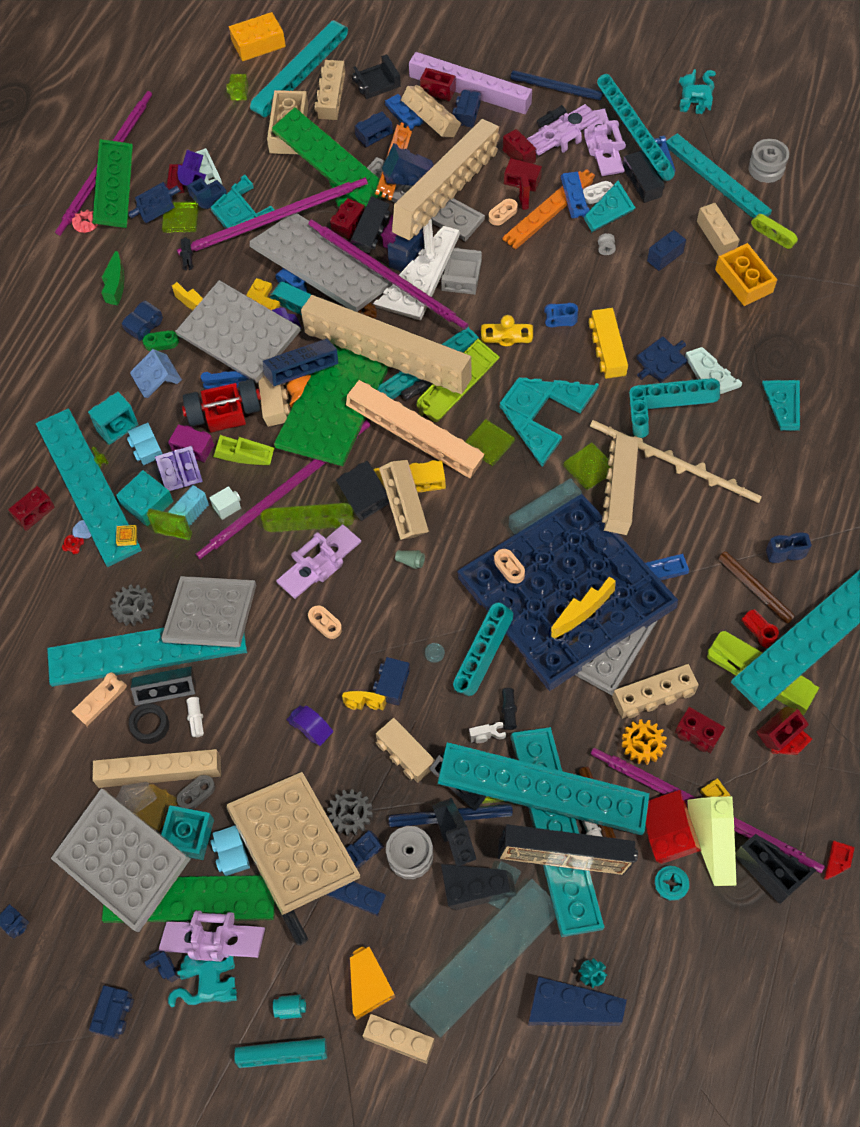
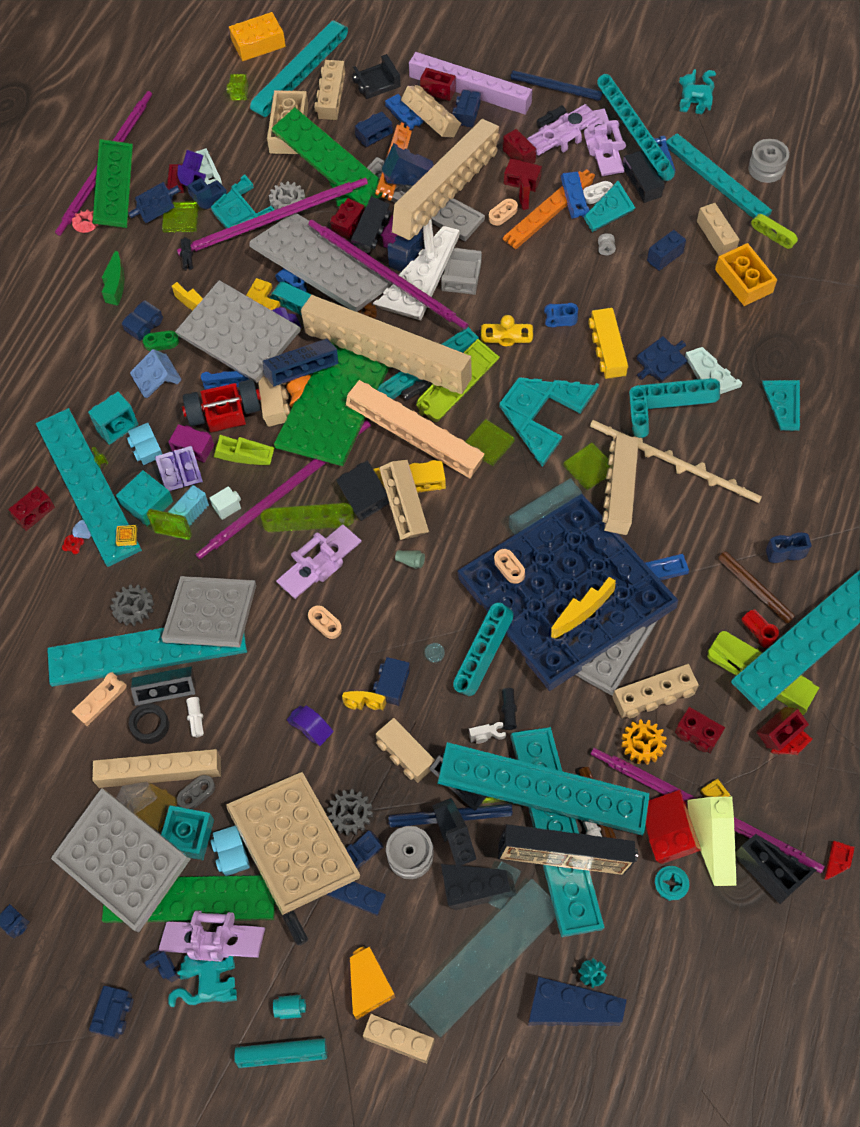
none -> light grey gear [269,181,305,210]

